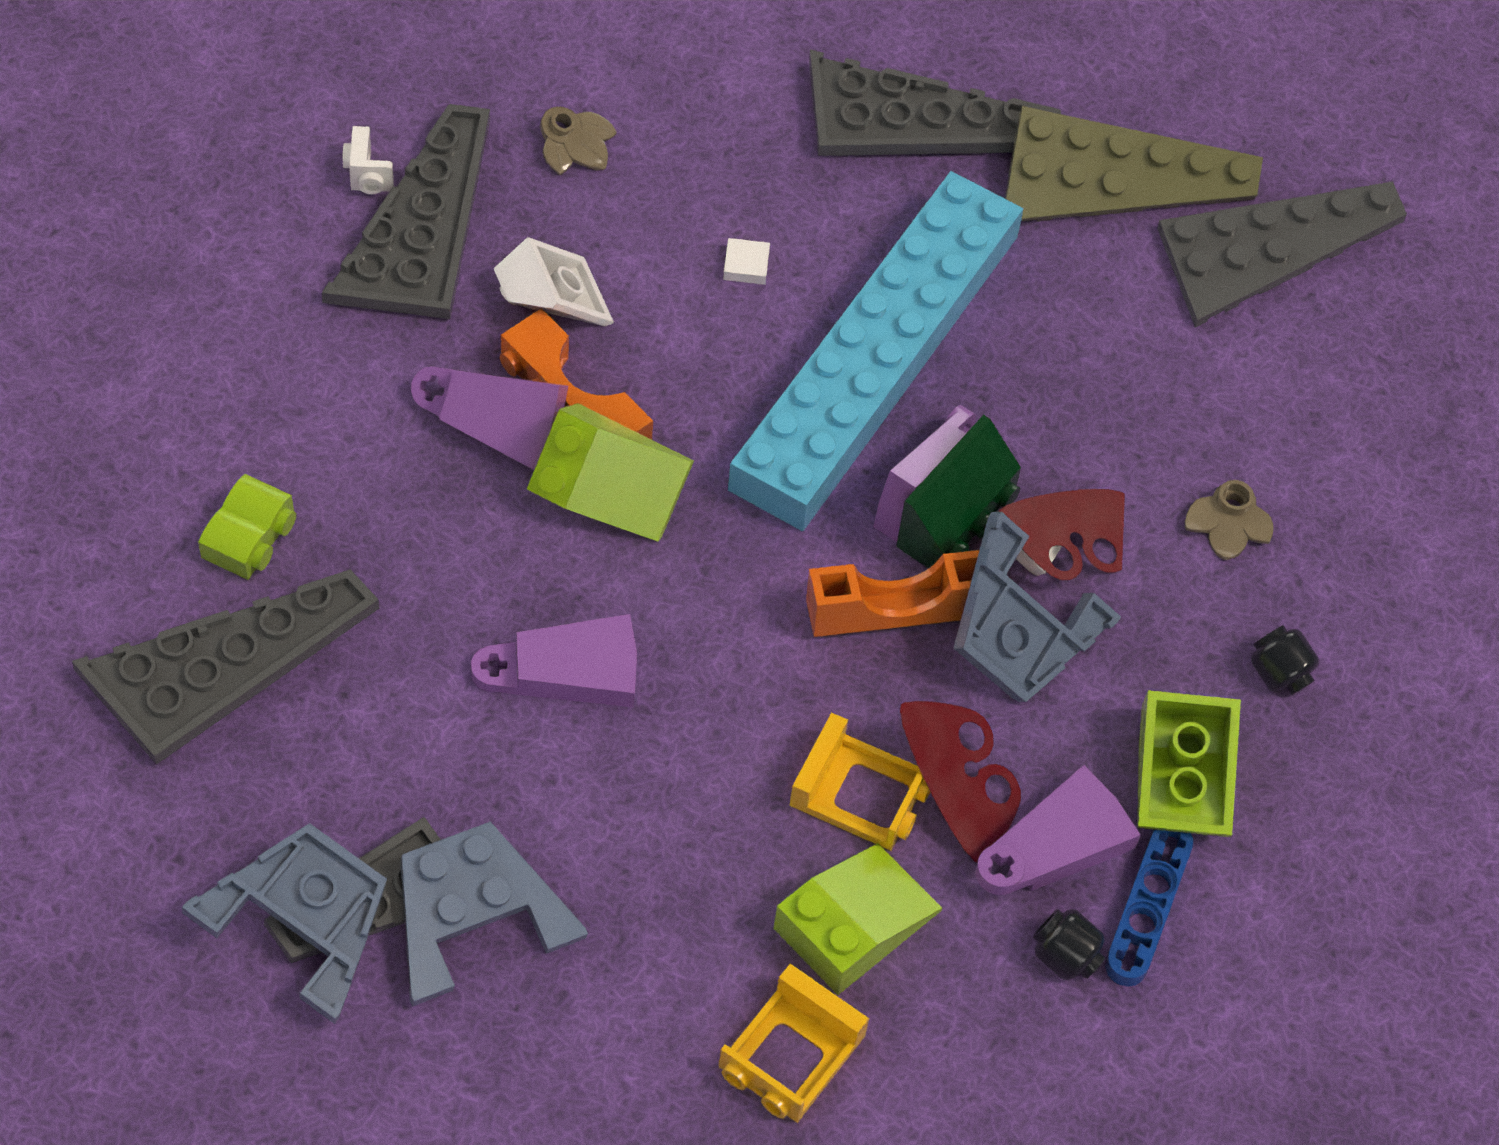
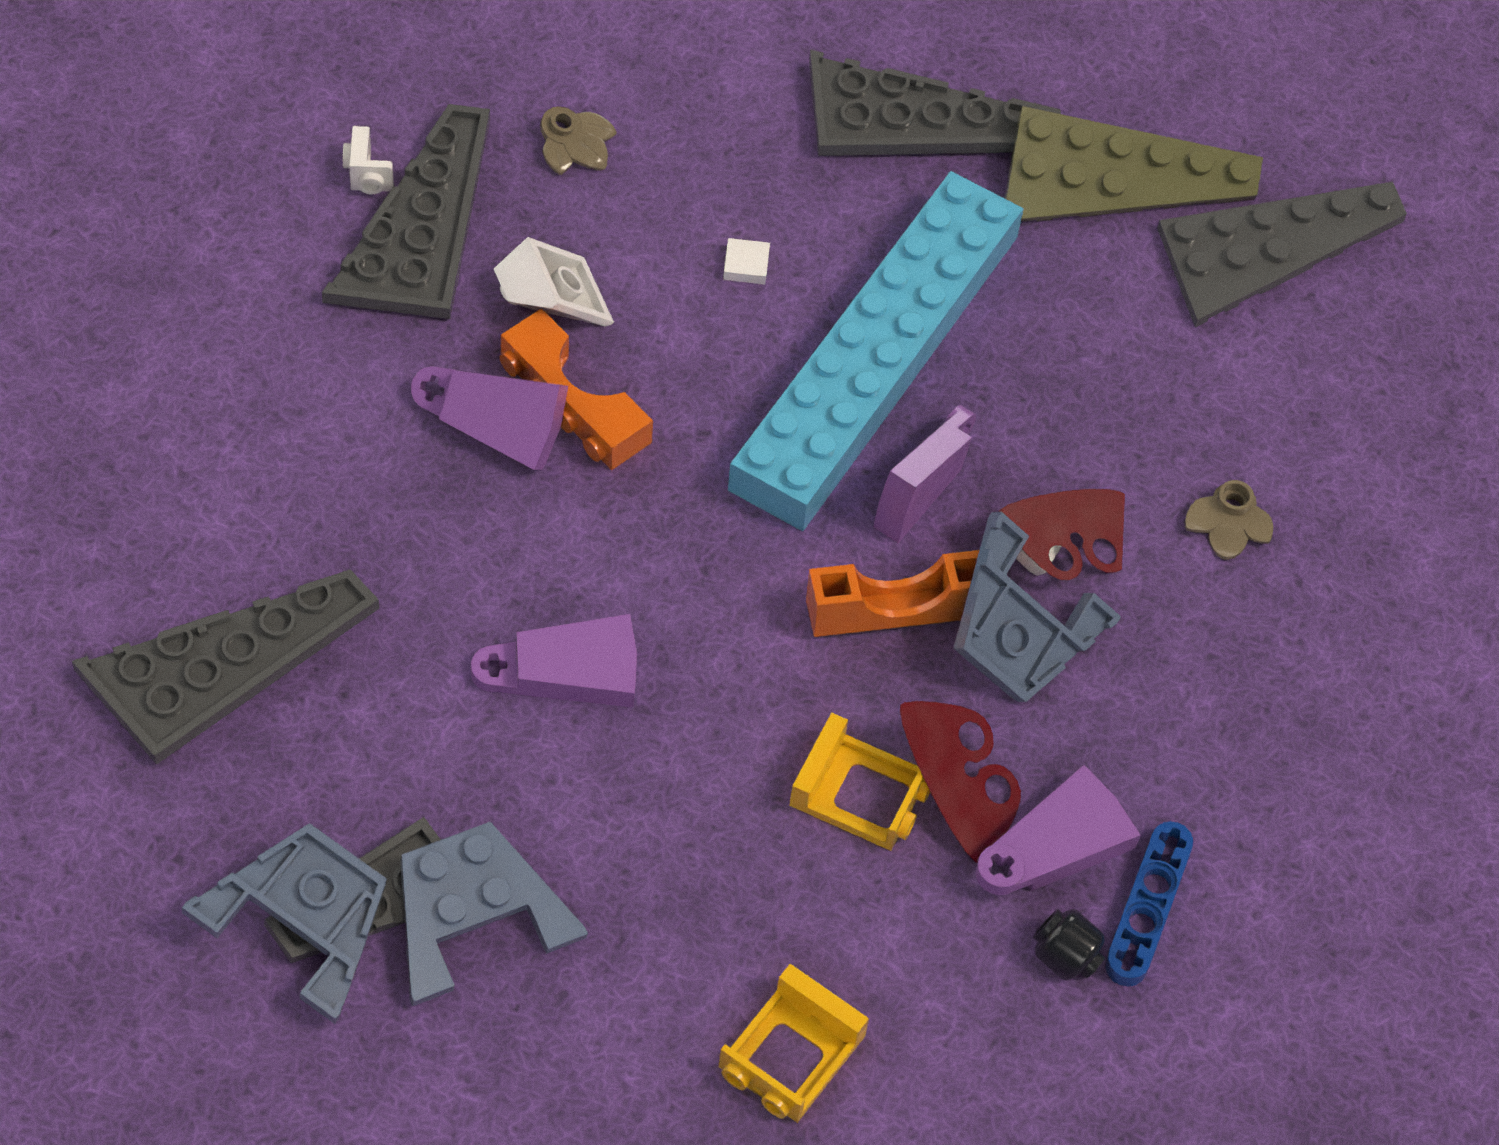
lime brick [198,474,296,580] -> none
lime slope [527,403,694,542] -> none
lime slope [773,843,942,995] -> none
dark green slope [896,414,1021,568] -> none
lime slope [1137,690,1241,837] -> none
black head [1251,625,1320,695] -> none

